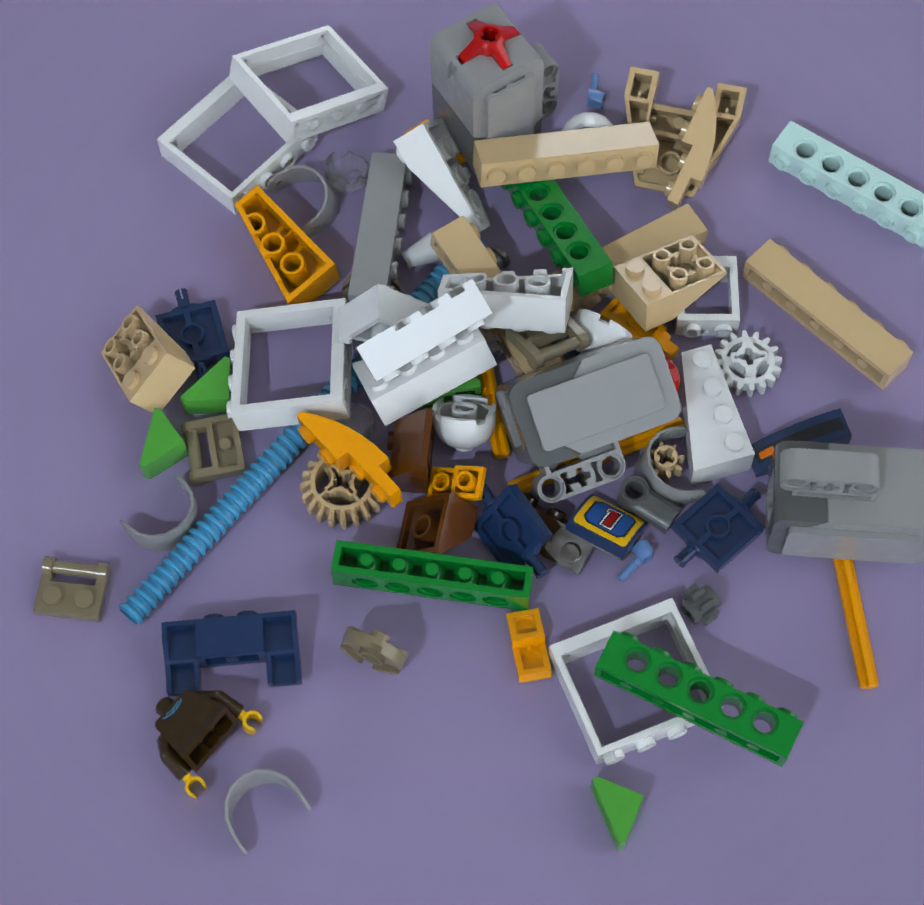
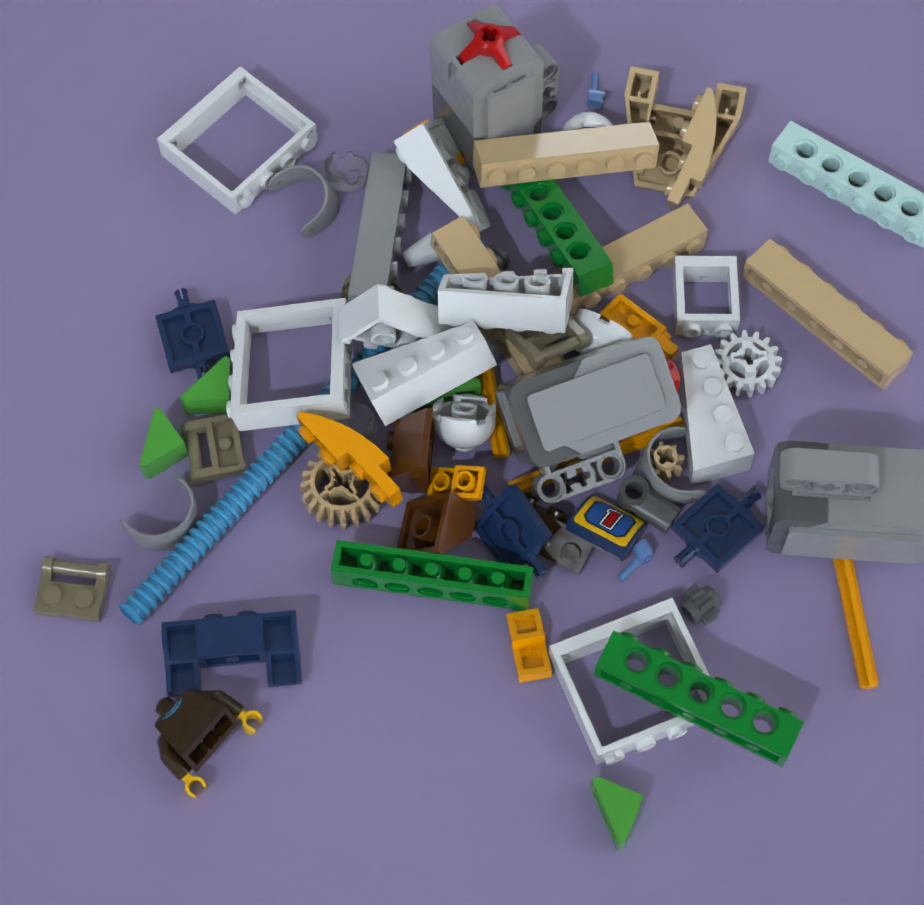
tan slope [101,305,196,413] -> none
light grey piece [224,769,312,856] -> none
white window [229,25,388,144] -> none
light orange wedge [235,185,341,305] -> none
dark tan plate [340,626,409,675] -> none
white wedge [355,279,492,383] -> none
tan slope [612,234,727,332] -> none
dark blue slope [751,408,852,478] -> none

